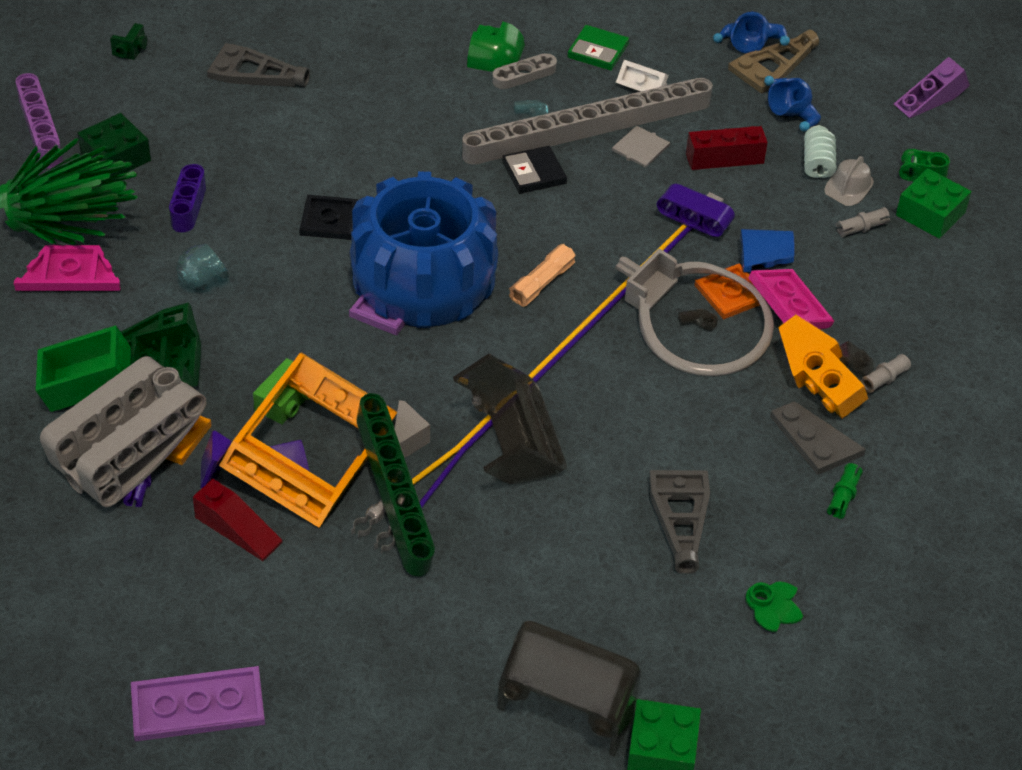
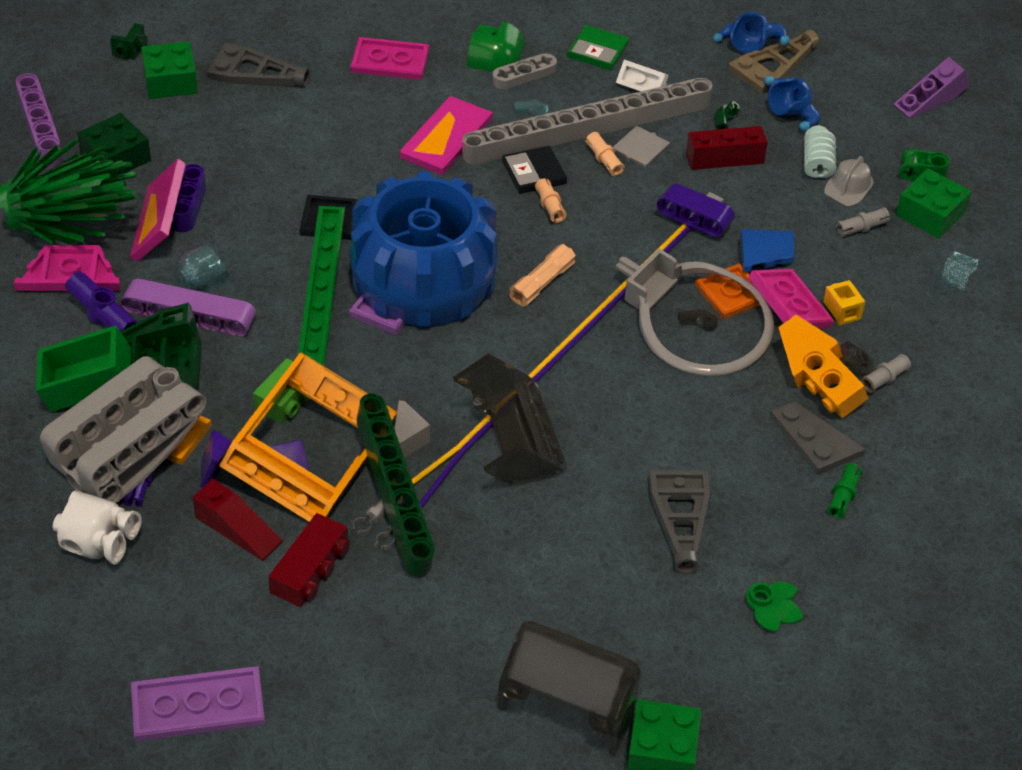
none -> white piece [53,490,142,565]
none -> dark purple piece [65,271,138,332]
none -> medium lavender beam [120,279,256,337]
none -> dark pink tile [130,159,185,261]
none -> green brick [141,41,198,99]
none -> dark red brick [268,513,350,608]
none -> green tile [297,206,345,367]
none -> dark pink tile [351,37,429,80]
none -> dark pink tile [399,96,493,175]
none -> light nougat pin [535,179,567,223]
none -> light nougat pin [585,132,625,176]
none -> dark green arm [715,101,740,130]
none -> yellow brick [823,280,866,326]
none -> clear light blue bracket [940,251,979,291]

